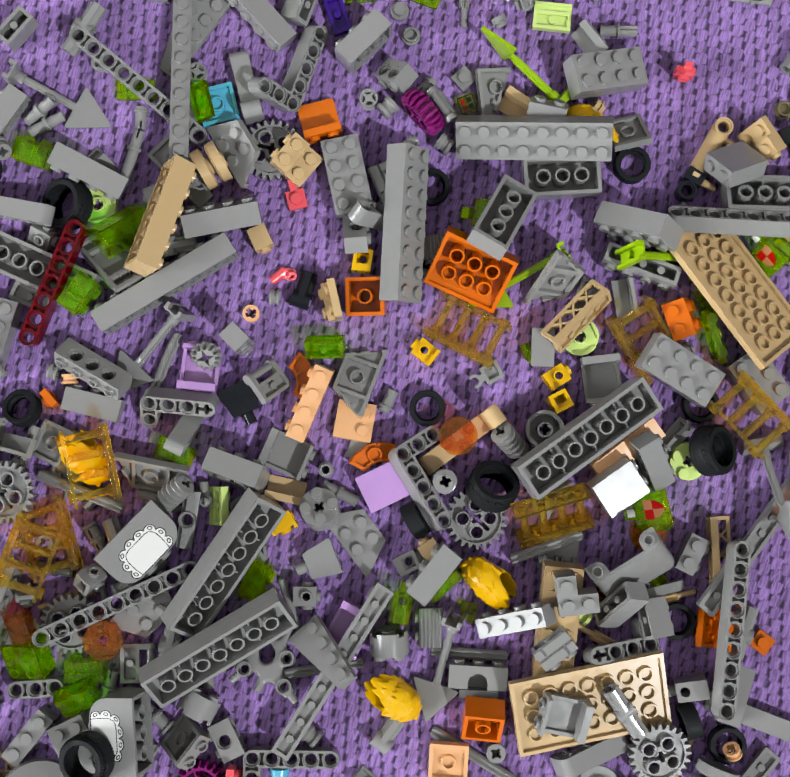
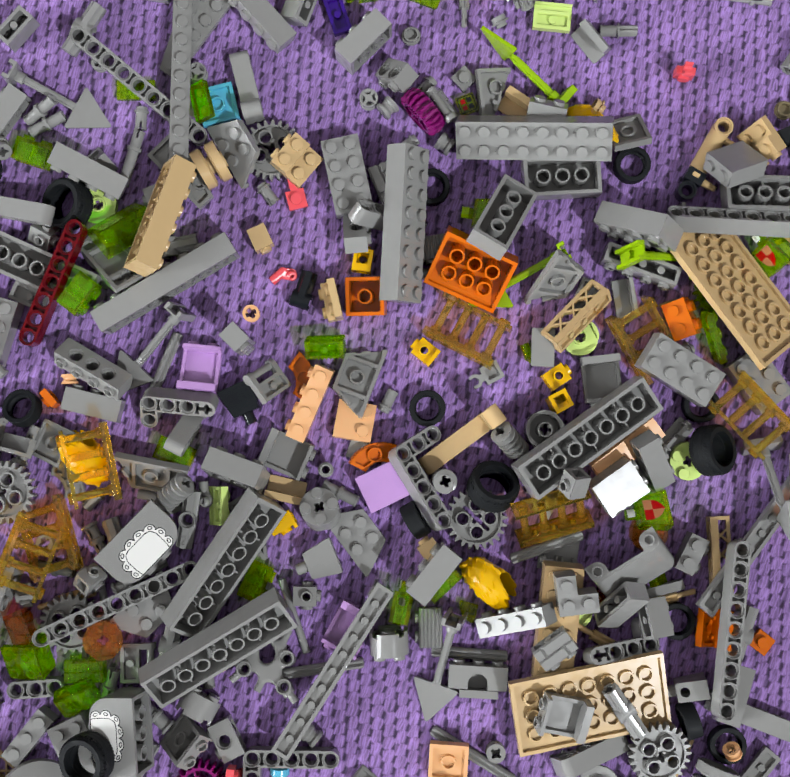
light grey axle [37,470,125,513] -> none
light grey bush [46,362,62,381] -> none
light grey brick [180,194,262,239] -> none
light grey gear [191,342,222,371] -> none
light grey beam [248,25,328,113] -> none
light grey bush [269,288,281,306] -> none
light grey wing [288,615,358,690] -> none
orange bracket [298,98,343,144] -> none
yellow head [364,674,423,722] -> none
light grey piece [369,717,406,755] -> none
light grey plate [390,2,409,21] -> none
light grey brick [392,548,423,577] -> none
clear orange plate [438,416,478,455] -> none
orange brick [461,696,505,743] -> none
light grey brick [562,46,649,100] -> none
none -> light grey pin [256,181,280,207]
none -> light grey brick [558,467,592,500]

